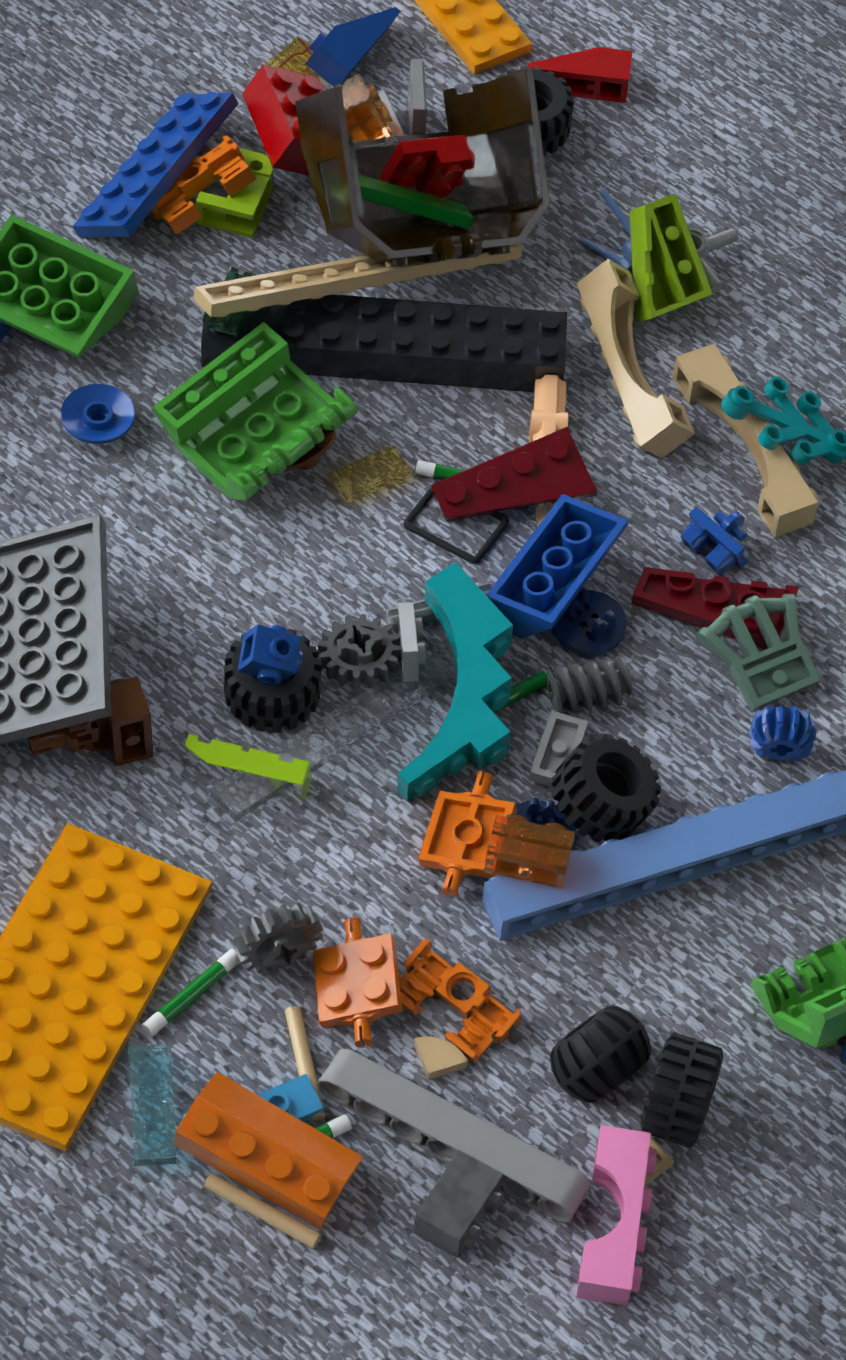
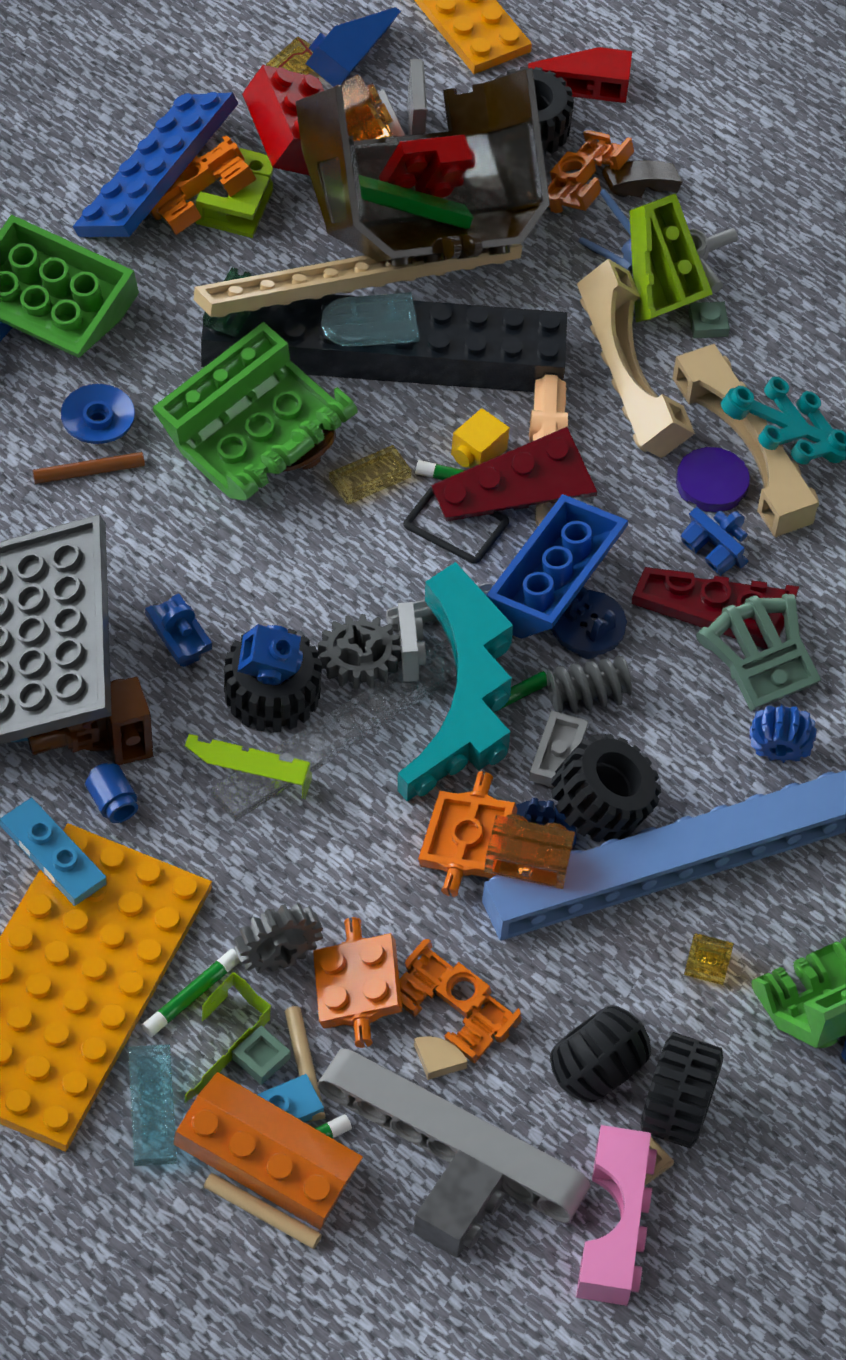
none -> dark azure plate [0,797,107,906]
none -> dark orange bar [32,452,145,484]
none -> blue brick [85,763,138,823]
none -> blue hips [145,593,212,667]
none -> lime piece [185,972,271,1103]
none -> sand green plate [232,1025,291,1085]
none -> clear light blue window [321,292,419,347]
none -> yellow brick [451,408,510,468]
none -> orange piece [533,130,634,213]
none -> dark brown slope [602,160,683,198]
none -> dark purple tile [676,447,750,512]
none -> clear yellow tile [684,933,734,985]
none -> sand green plate [688,301,730,338]

